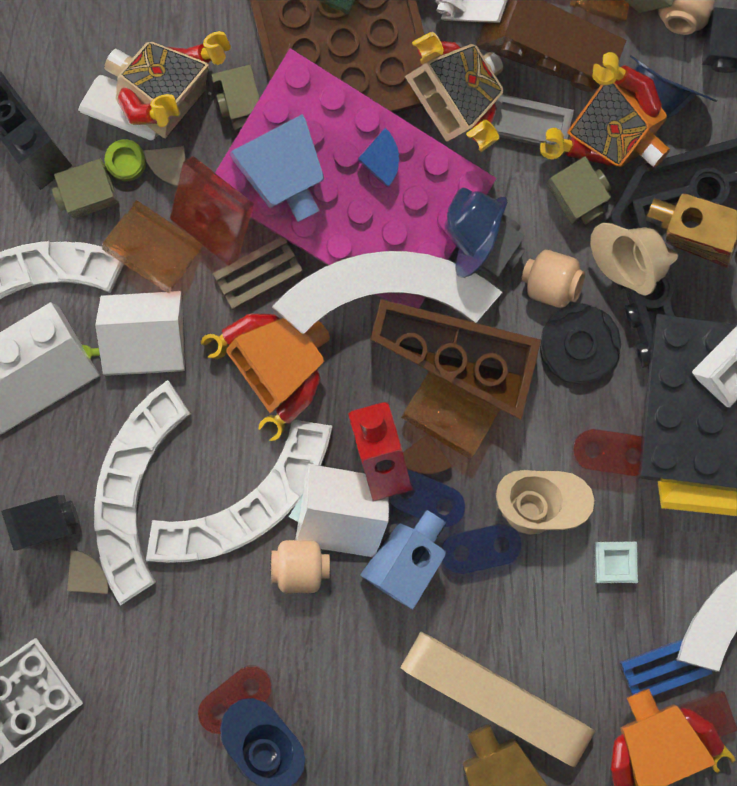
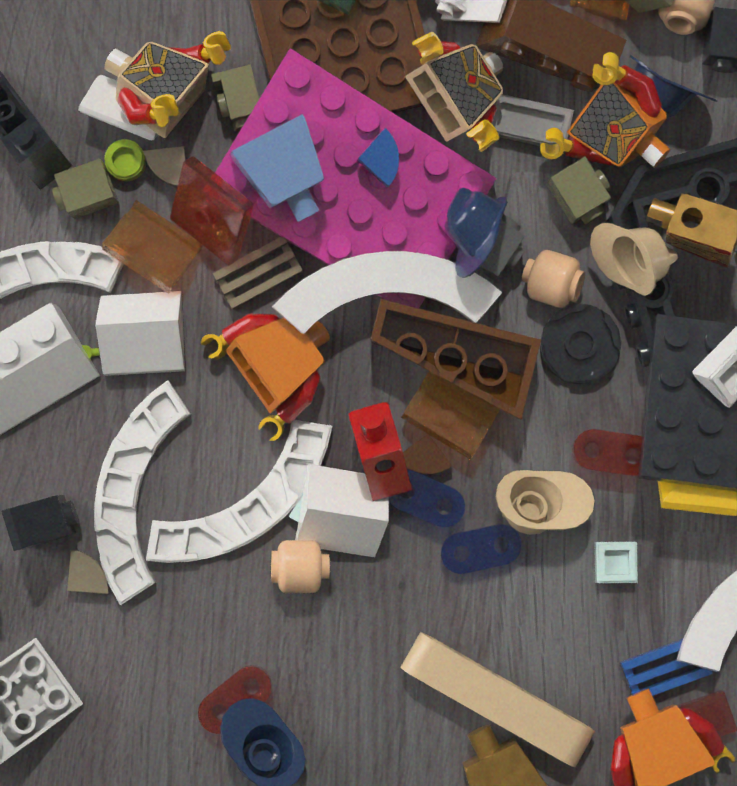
medium blue torso [360,510,447,610] -> none

